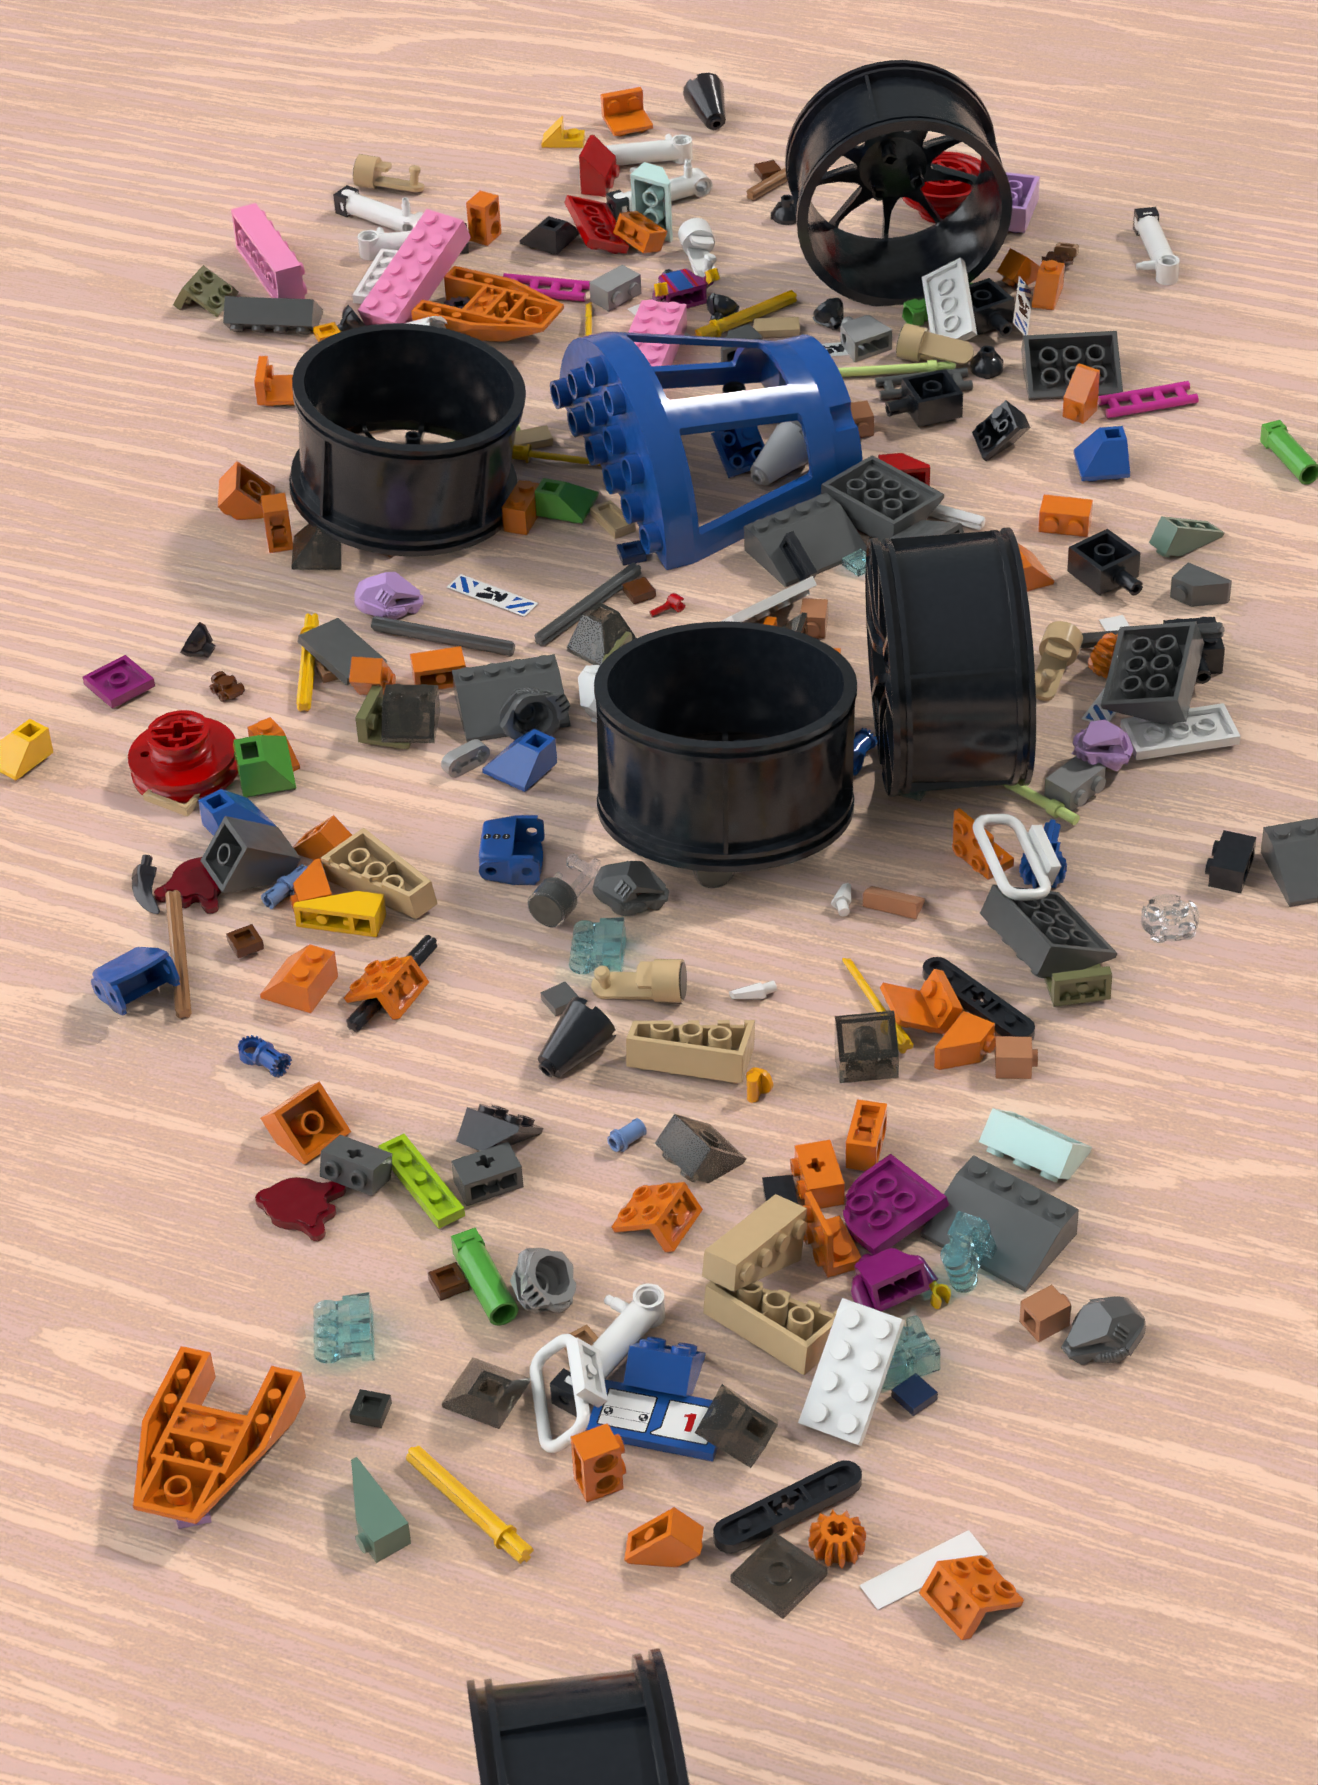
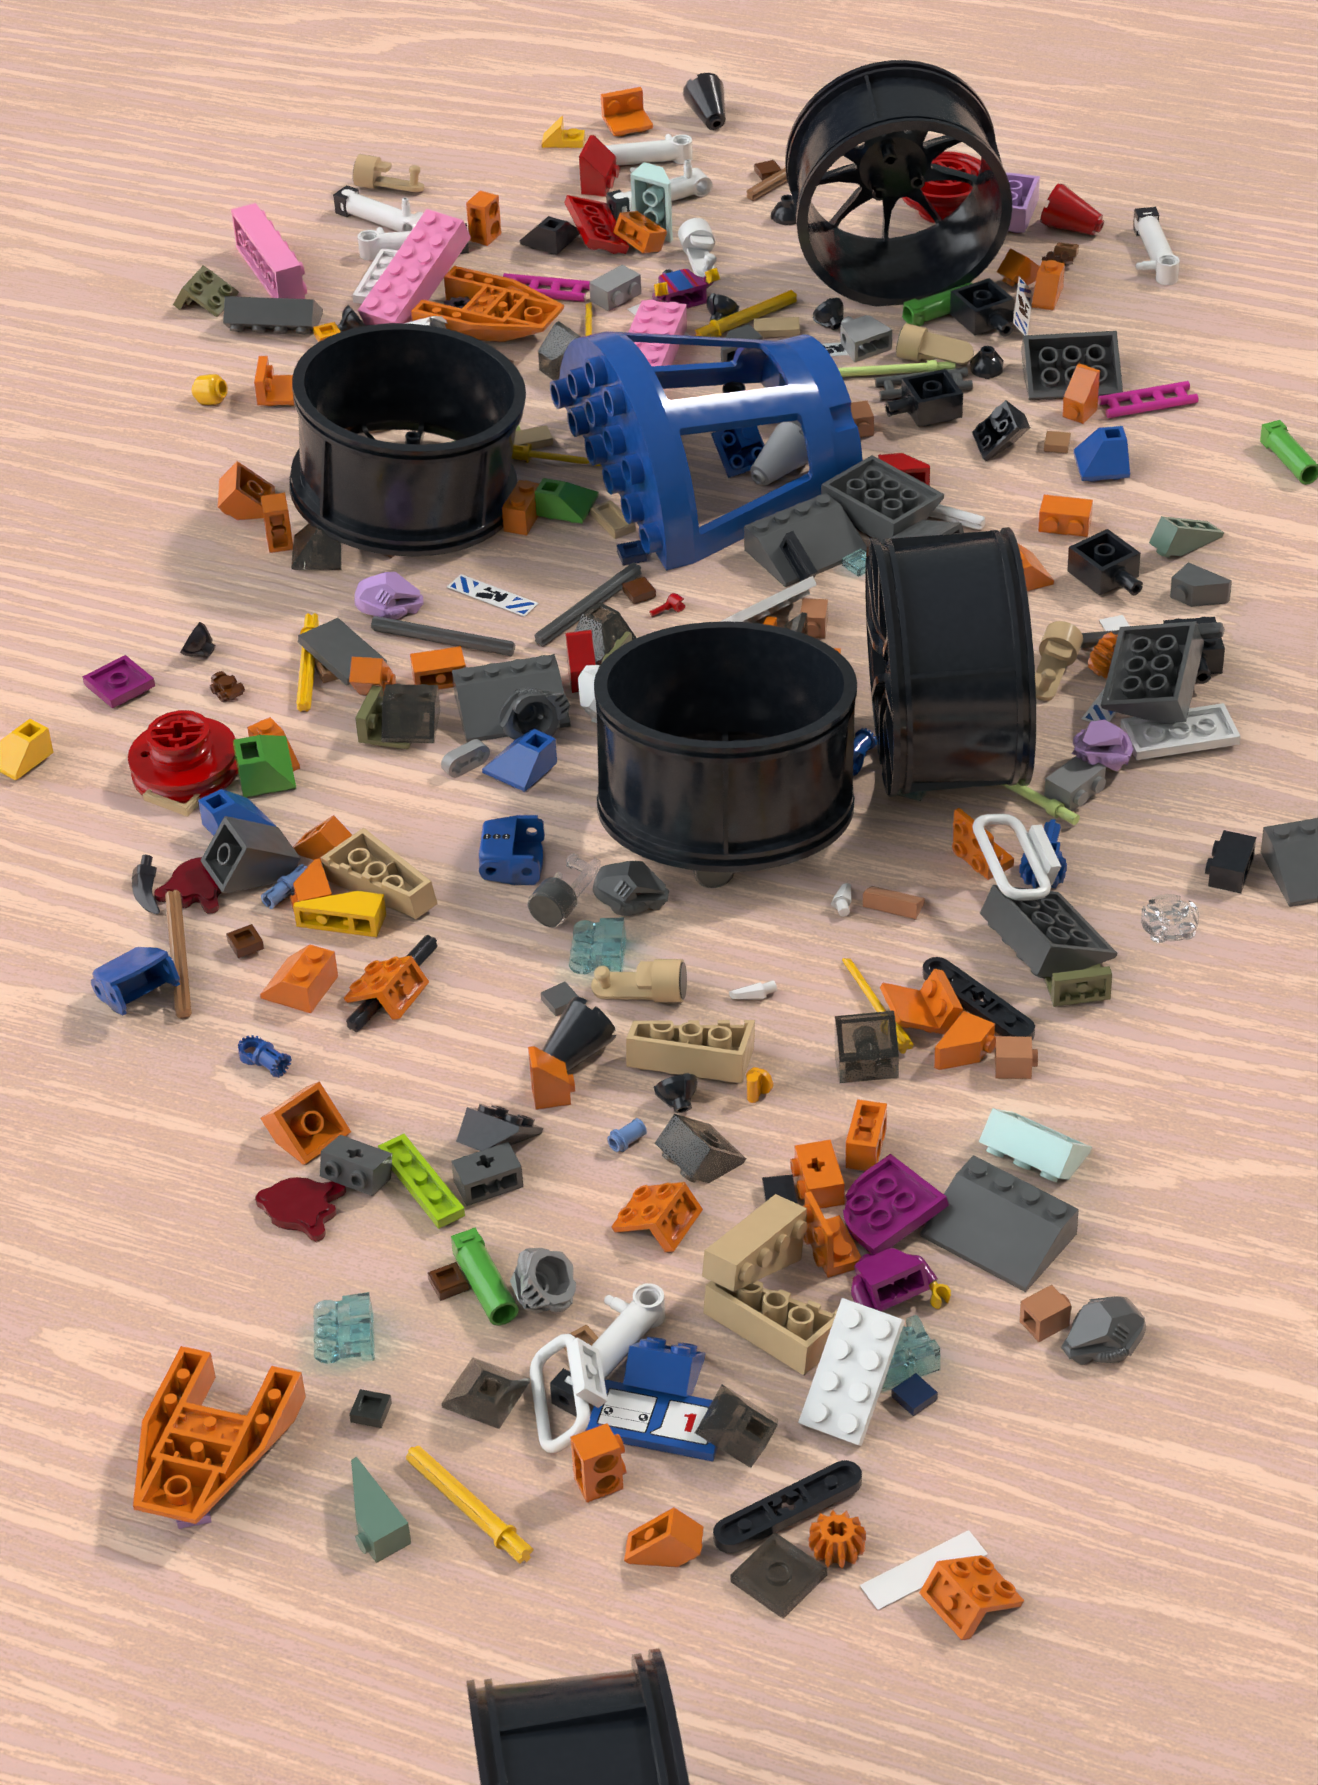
white plate [922,258,977,341] -> none
clear light blue legs [940,1211,997,1293] -> none
none -> yellow head [191,374,228,405]
none -> orange slope [528,1046,575,1110]
none -> clear smoke slope [538,321,581,380]
none -> red slope [565,630,596,693]
none -> black piece [654,1073,698,1113]
none -> red cone [1040,183,1105,235]
none -> medium nougat tile [1044,431,1071,454]

